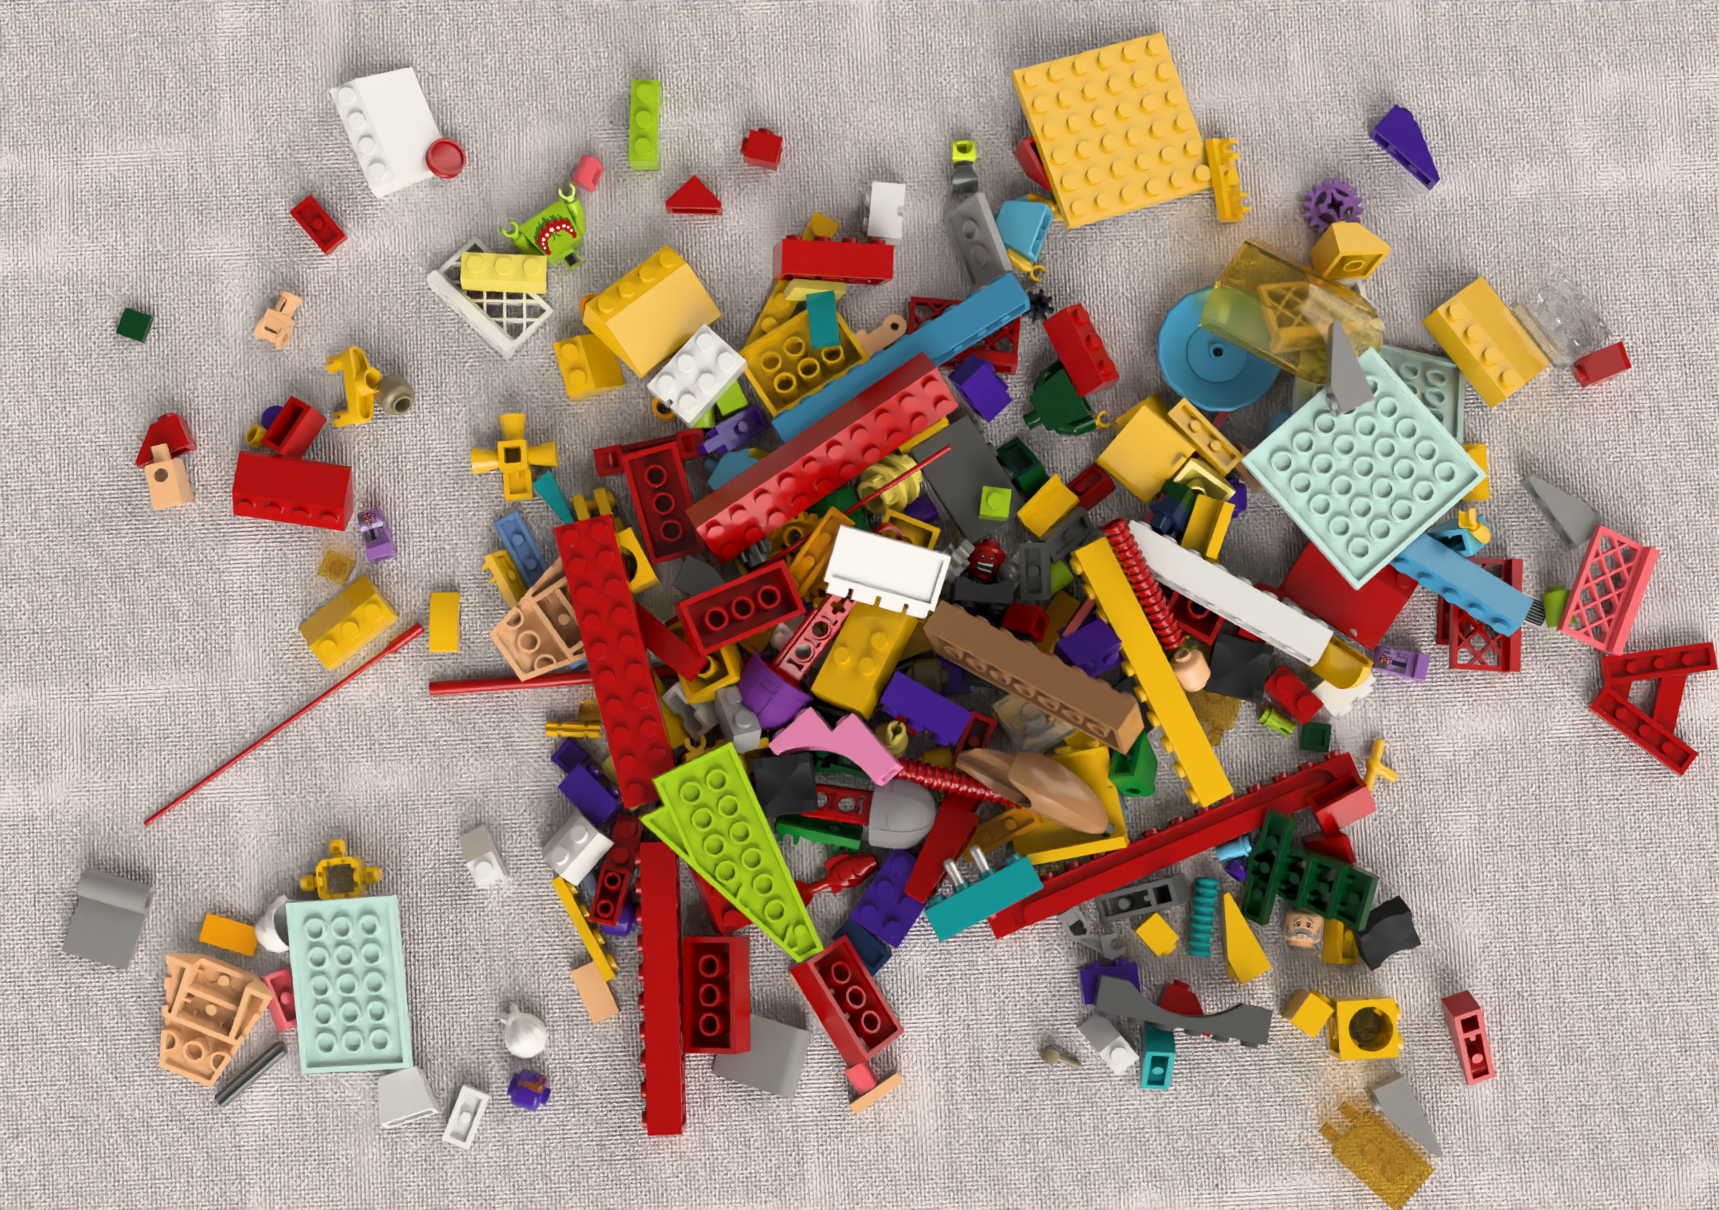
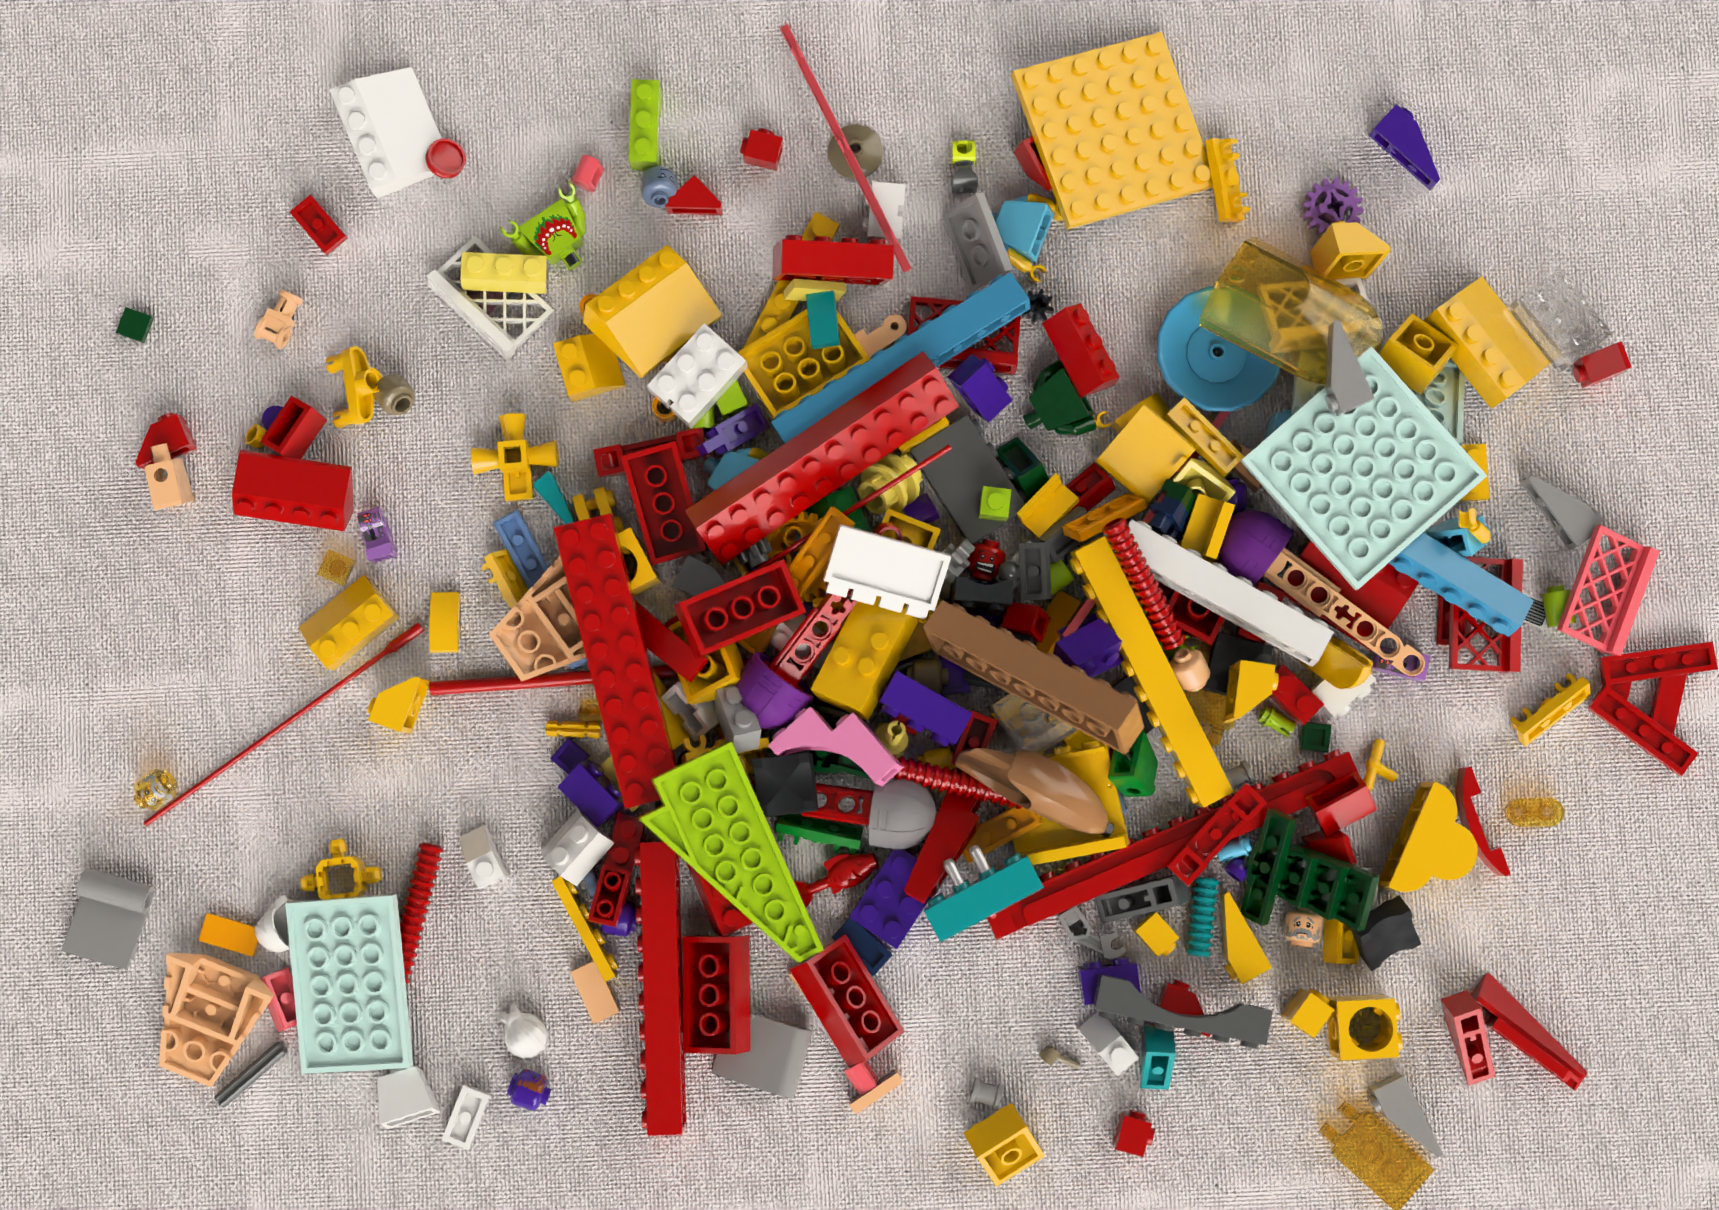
none -> clear yellow head [133,769,178,811]
none -> yellow slope [367,676,431,734]
none -> red piece [400,842,444,984]
none -> sand blue head [641,166,677,208]
none -> coral piece [779,22,911,272]
none -> dark tan dish [828,125,883,179]
none -> yellow slope [963,1102,1045,1186]
none -> light grey bush [969,1077,1004,1110]
none -> light orange tile [1063,493,1147,542]
none -> red brick [1113,1109,1155,1157]
none -> red slope [1167,783,1267,886]
none -> piece [1218,510,1425,676]
none -> yellow slope [1223,660,1279,723]
none -> light grey bush [1223,760,1255,789]
none -> yellow brick [1378,781,1478,892]
none -> yellow brick [1379,313,1459,395]
none -> red slope [1456,766,1511,876]
none -> red wedge [1471,973,1587,1091]
none -> clear yellow plate [1504,798,1564,827]
none -> yellow plate [1510,673,1591,747]

